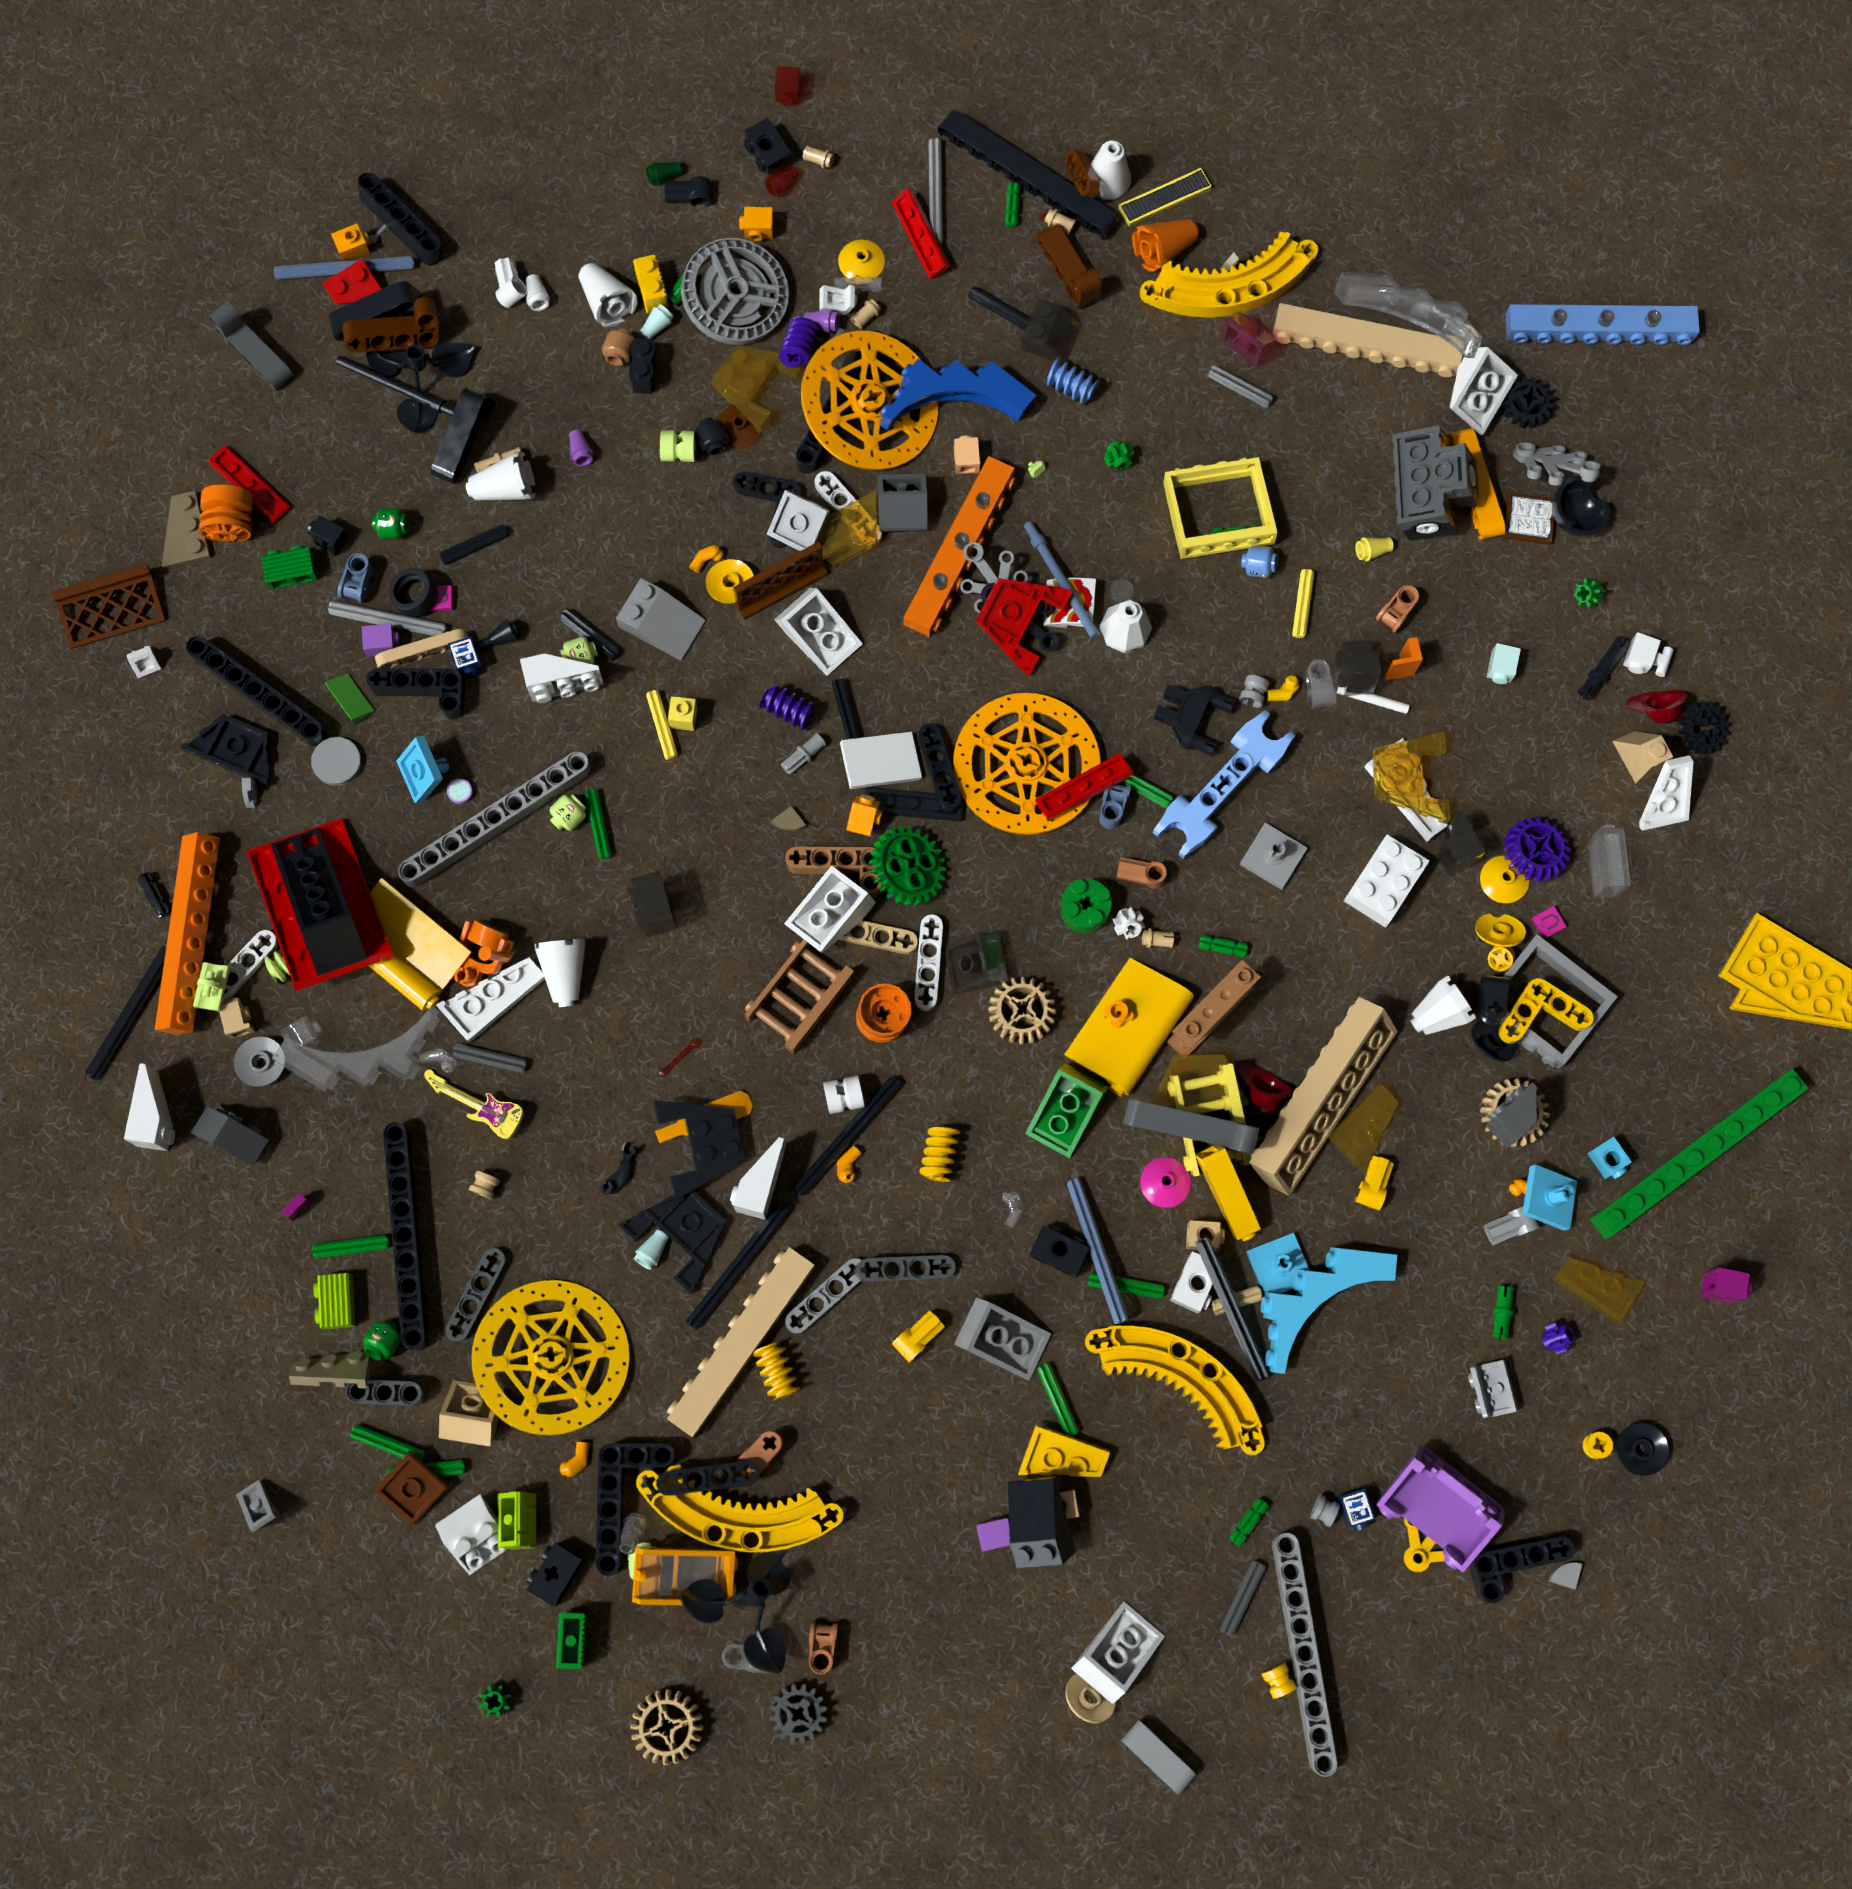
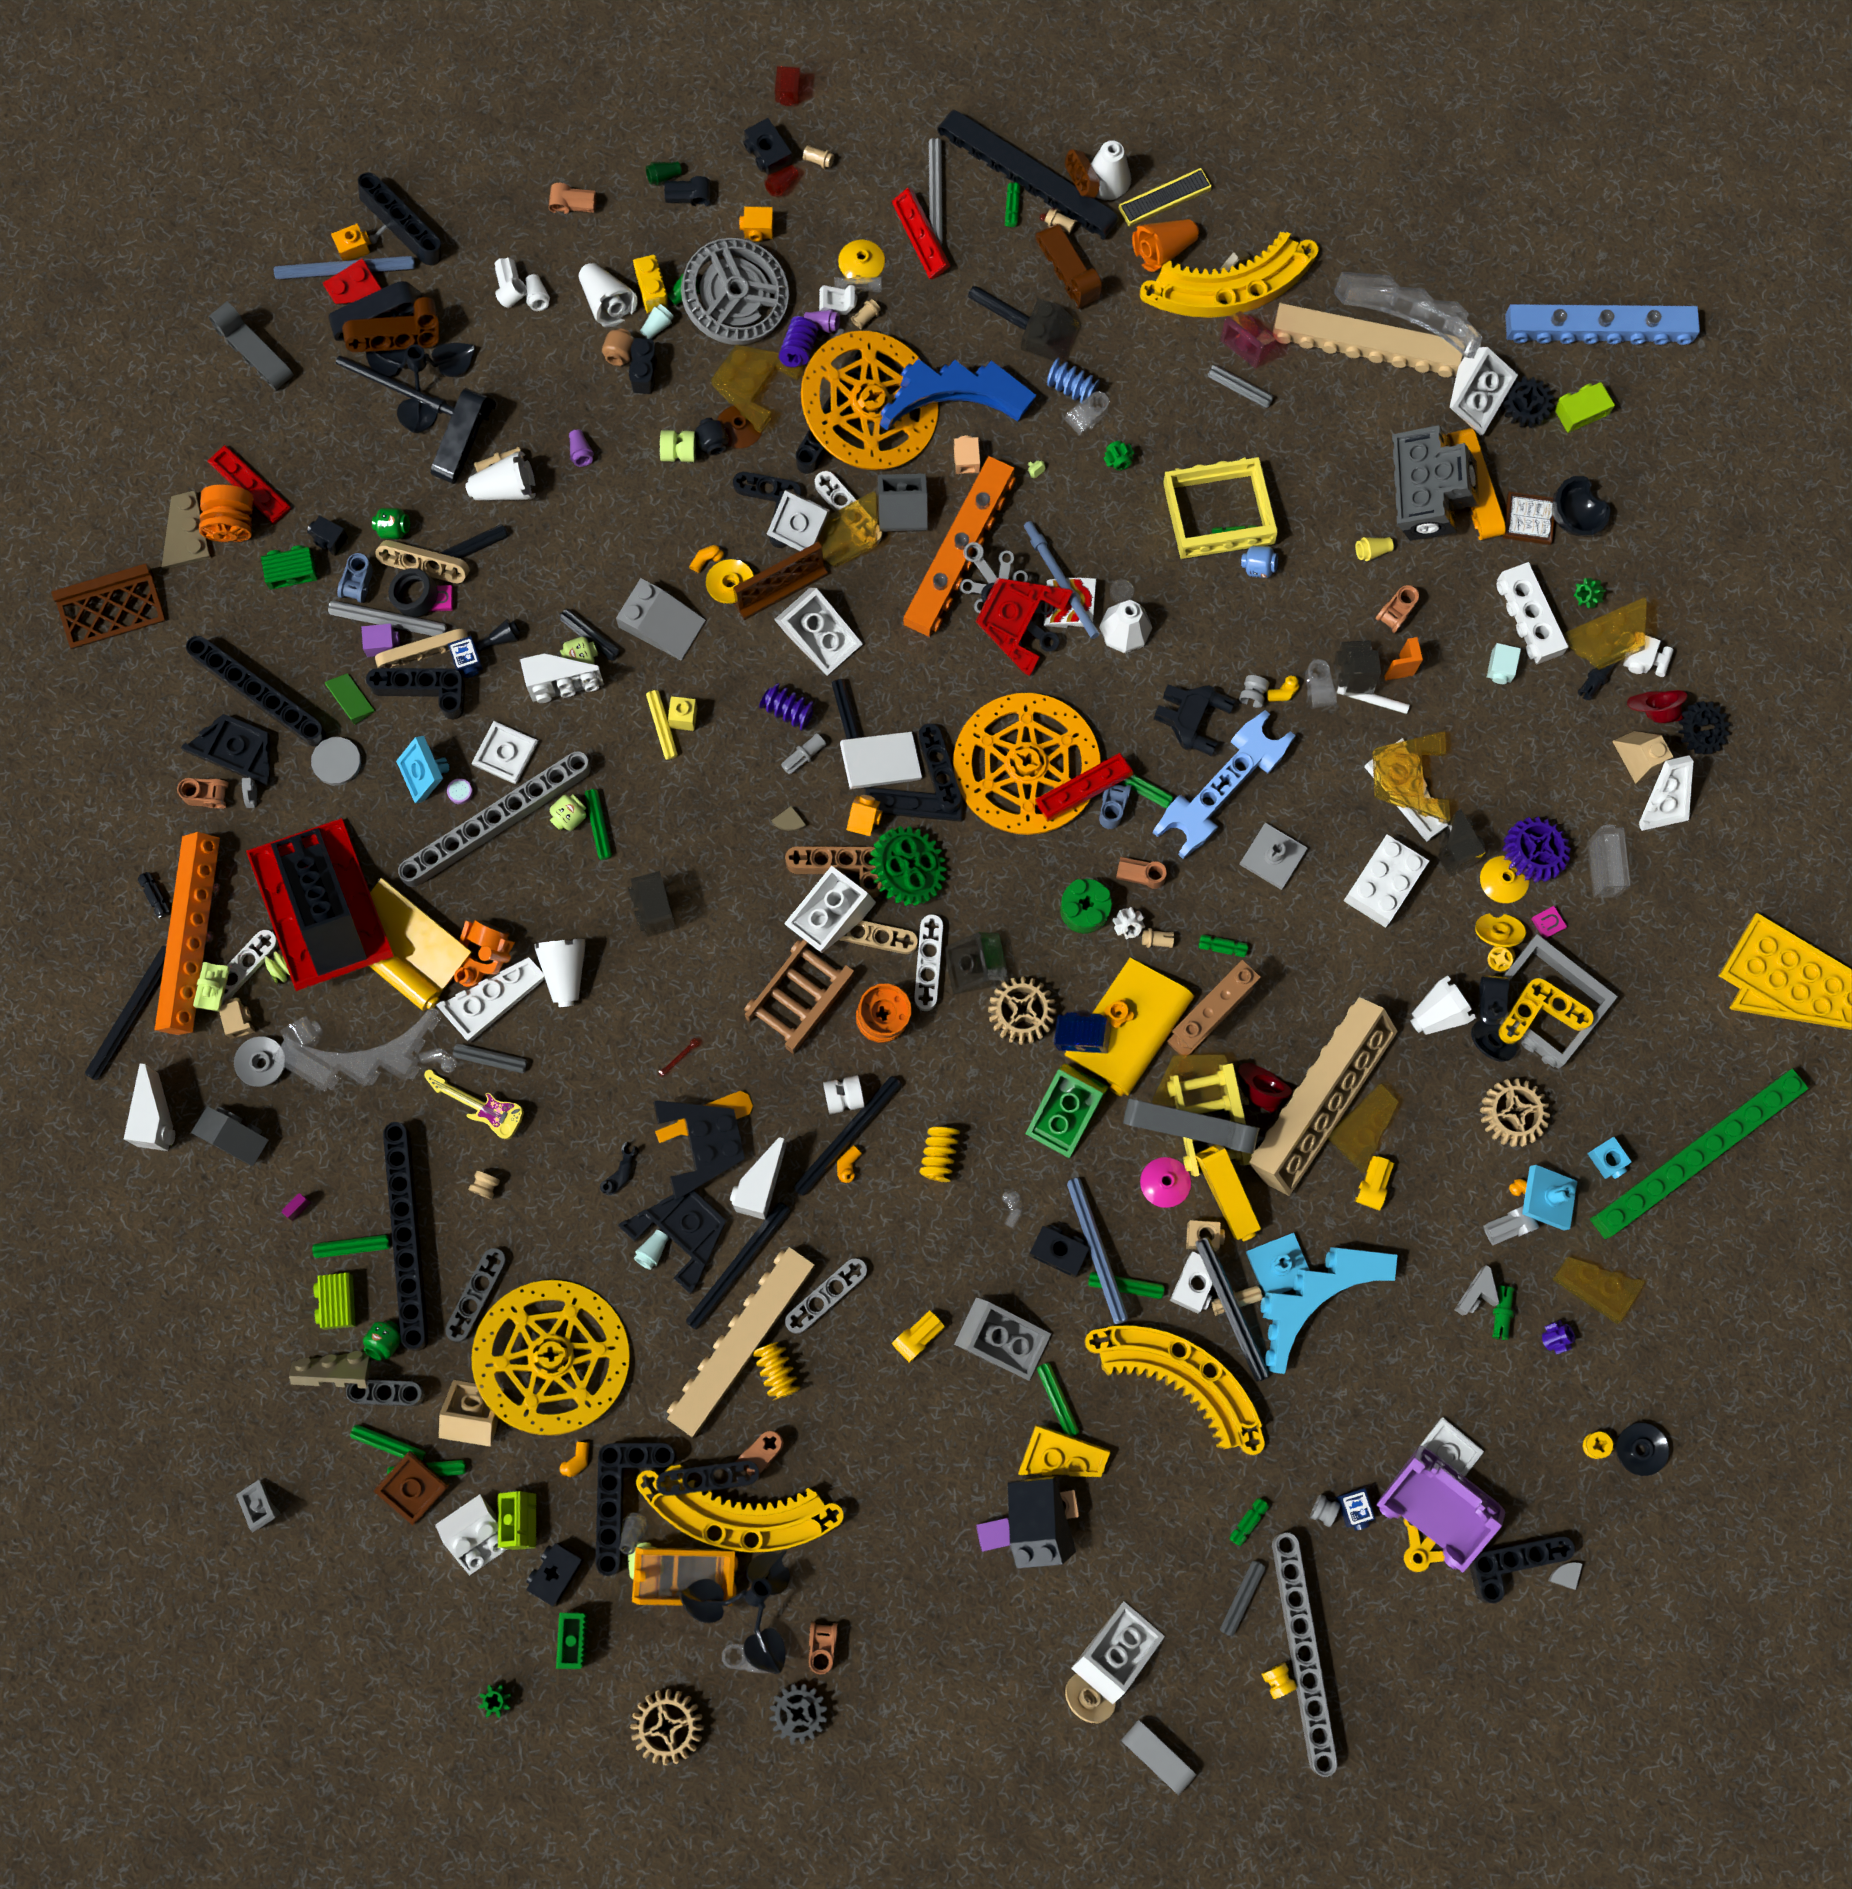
white tile [127,646,161,678] -> none
dark grey beam [855,1255,956,1283] -> none
light yellow axle [1292,569,1314,638] -> none
light grey bracket [1468,1360,1519,1419] -> none
dark grey slope [1485,1082,1537,1148] -> none
light grey plant [1513,442,1600,486] -> none
magenta brick [1700,1267,1752,1304] -> none
none -> nougat piece [177,778,229,809]
none -> tan beam [375,540,469,583]
none -> white tile [472,721,538,785]
none -> nougat piece [548,183,596,214]
none -> clear blue brick [1054,1012,1111,1054]
none -> clear piece [1064,392,1109,437]
none -> white tile [1421,1417,1484,1477]
none -> light grey slope [1454,1265,1499,1316]
none -> white brick [1497,562,1568,664]
none -> lime brick [1554,382,1615,433]
none -> clear yellow wing [1562,597,1647,669]

